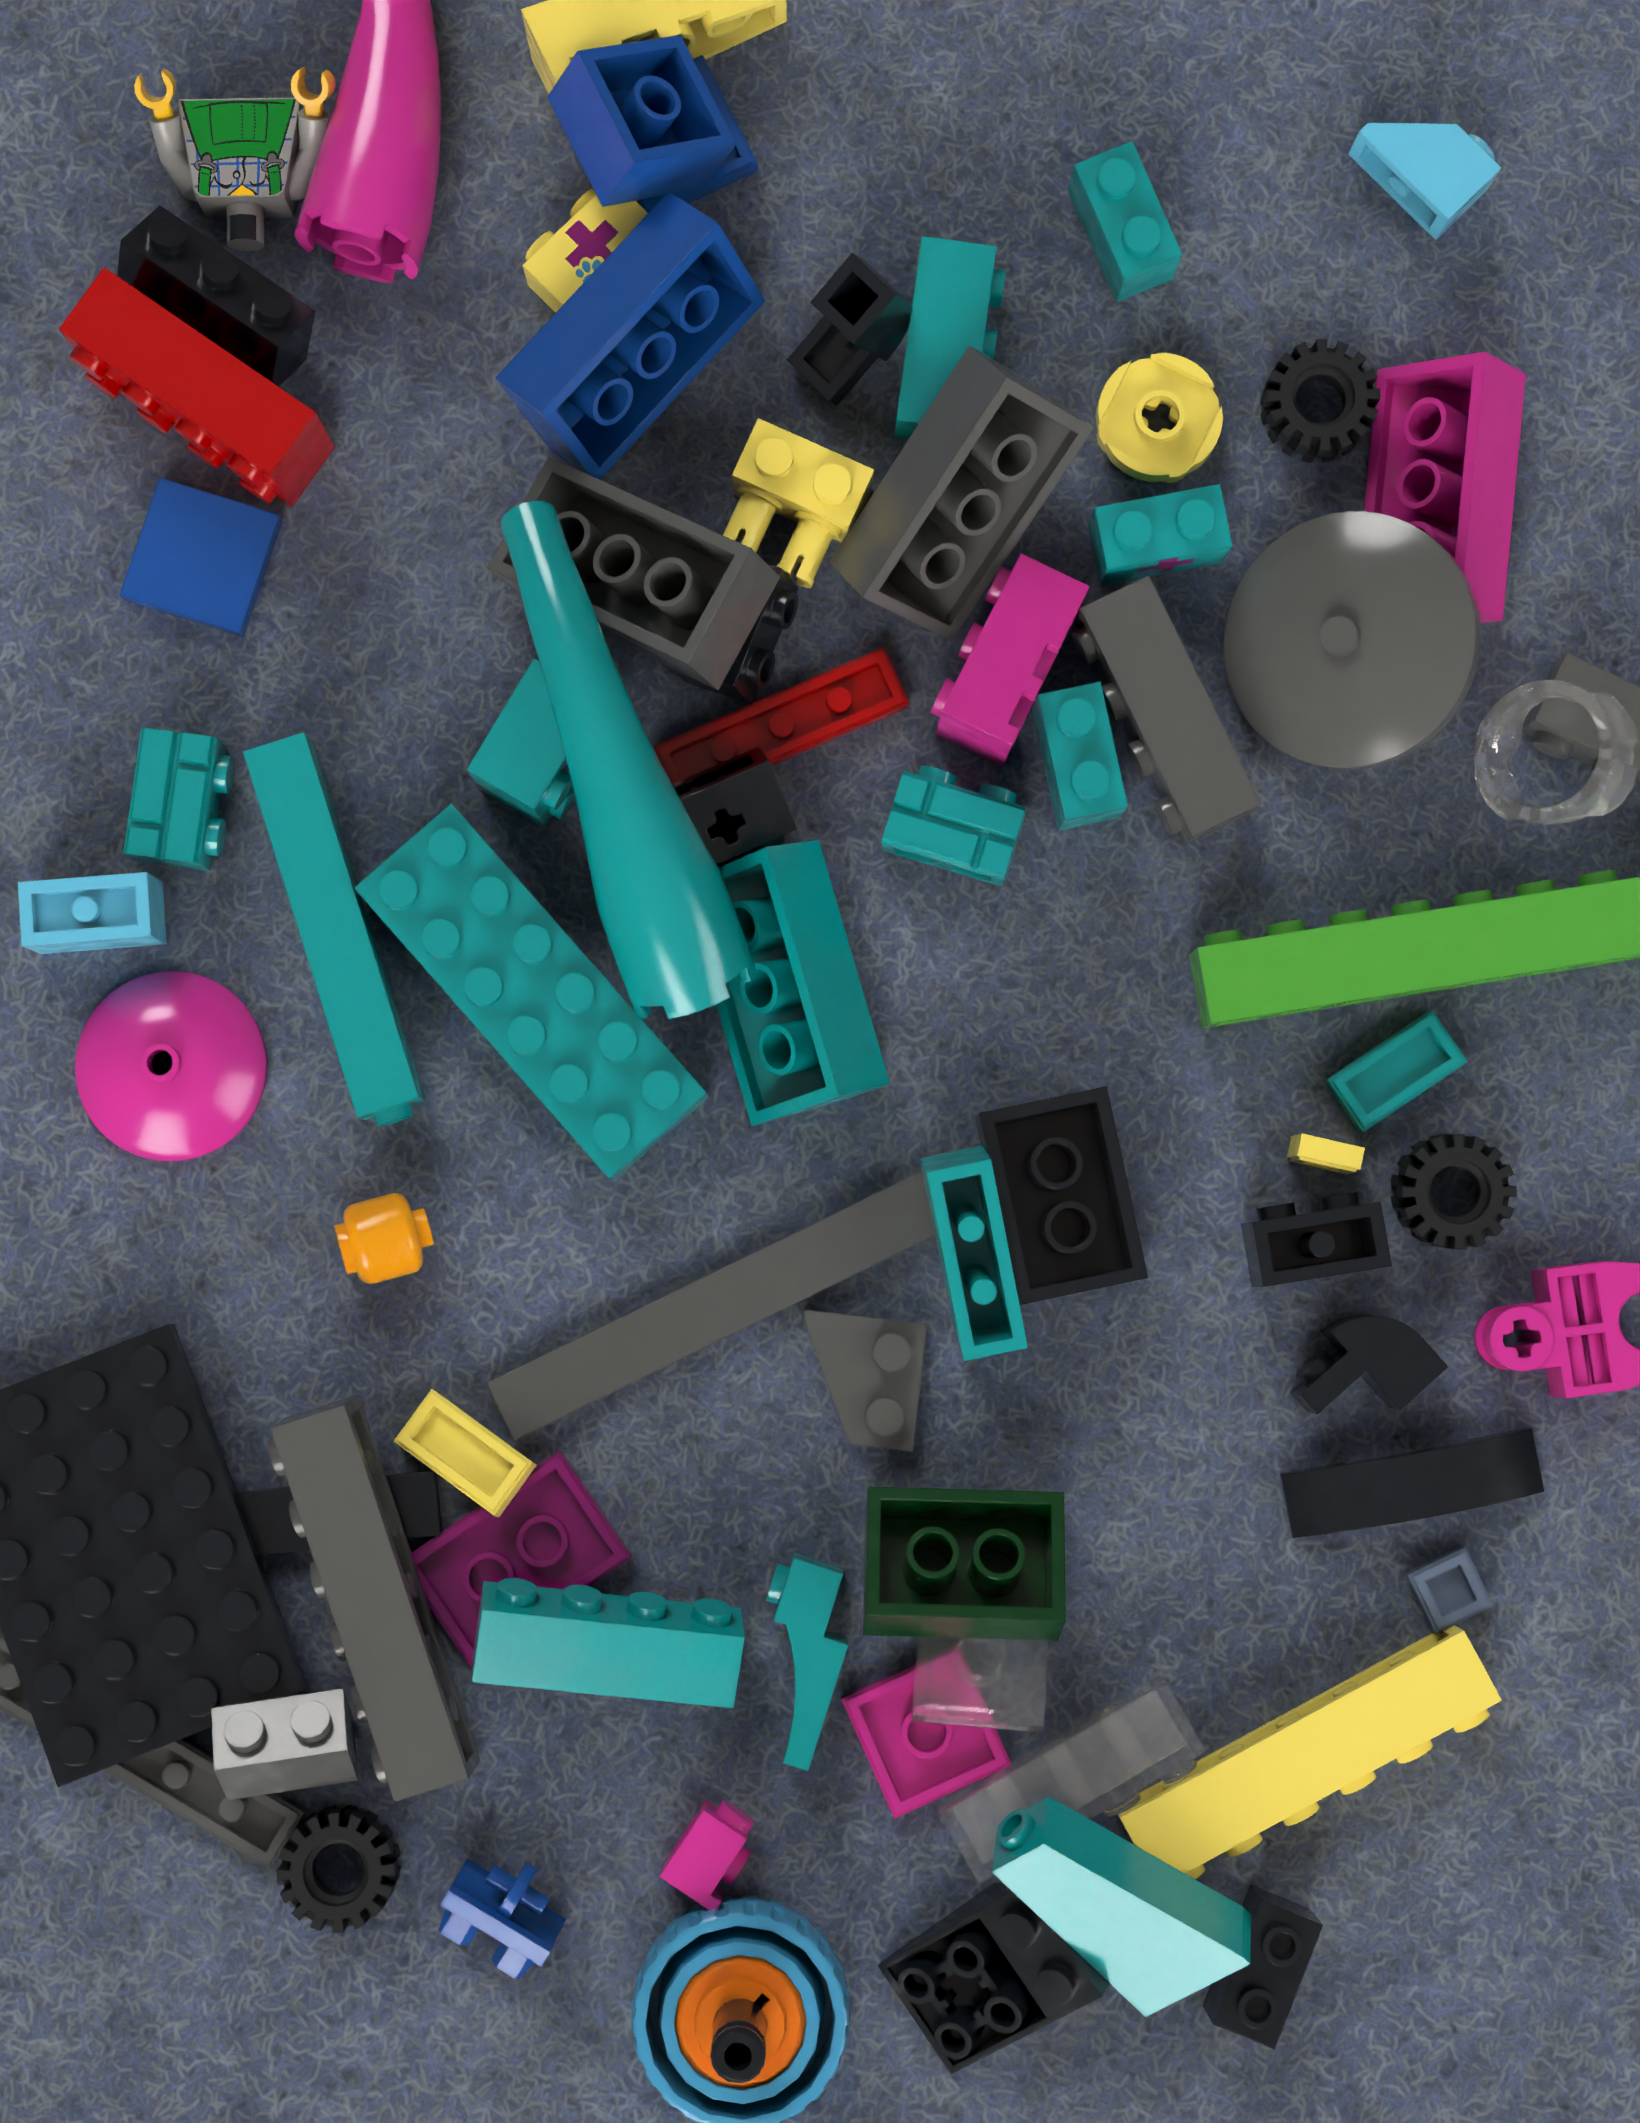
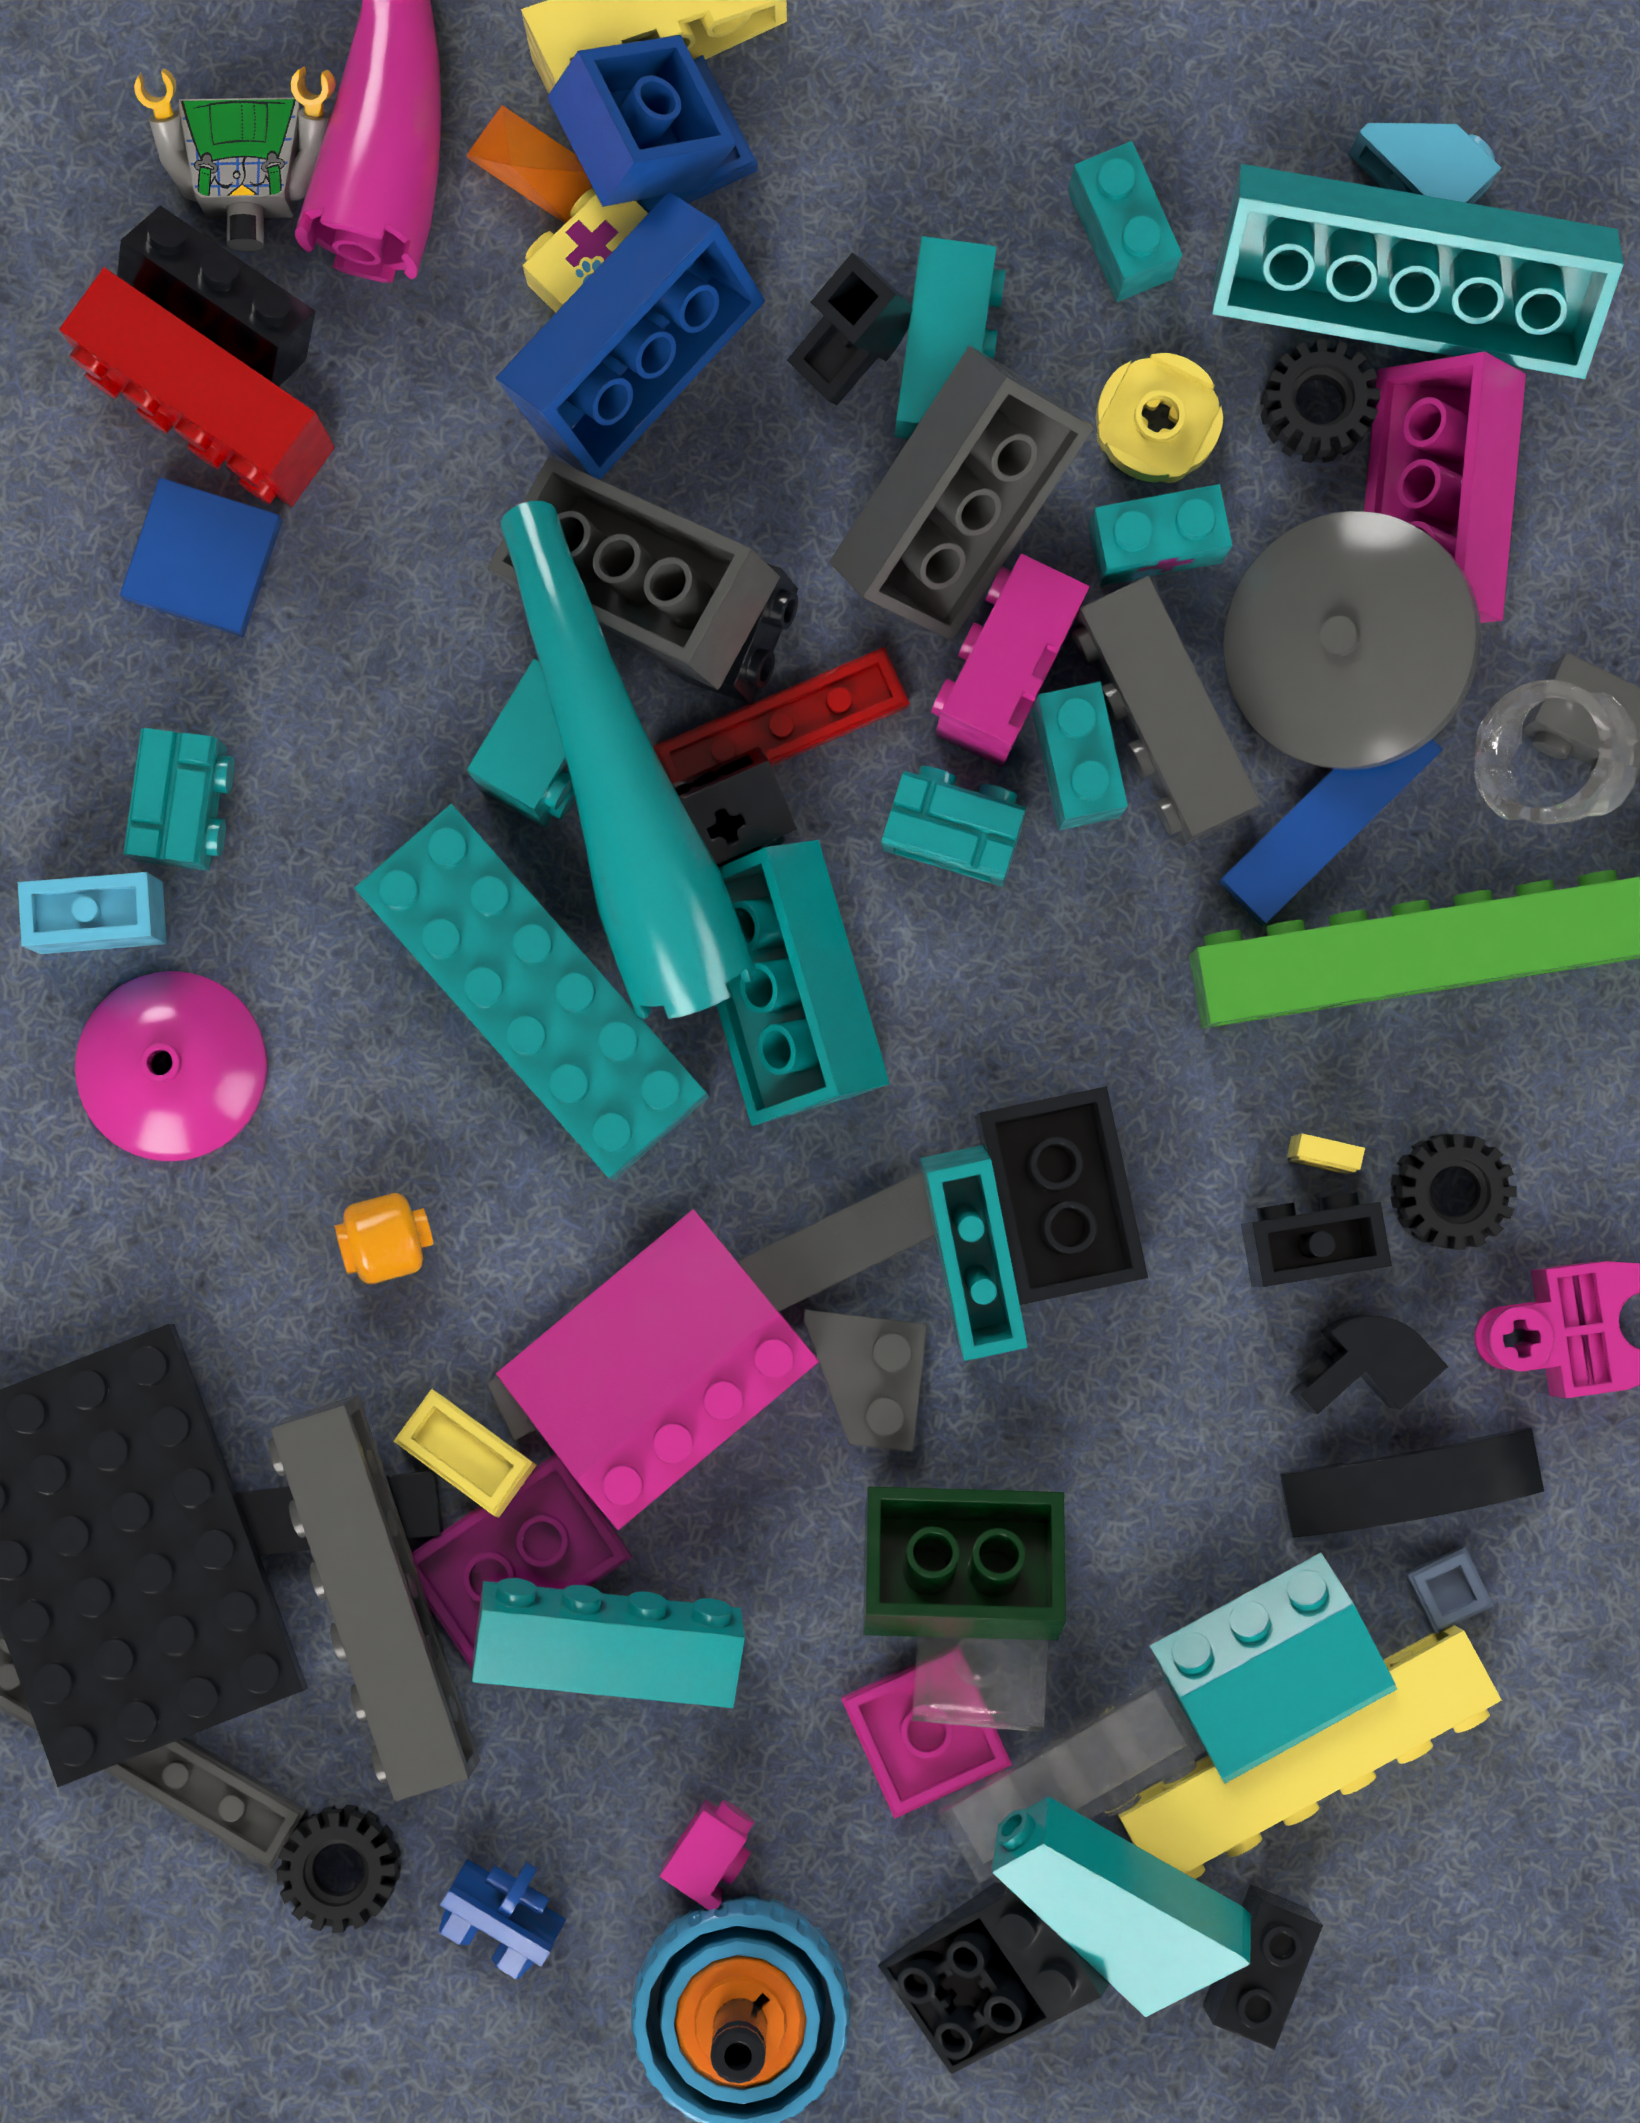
brick [211,1689,358,1800] -> none
teal brick [243,732,426,1127] -> none
light yellow brick [723,418,874,588] -> none
teal slope [766,1552,848,1771] -> none
teal tile [1324,1009,1468,1133] -> none
none -> orange slope [467,105,593,223]
none -> dark pink slope [496,1209,819,1530]
none -> teal slope [1150,1553,1397,1784]
none -> teal brick [1212,164,1624,379]
none -> blue tile [1218,739,1443,926]

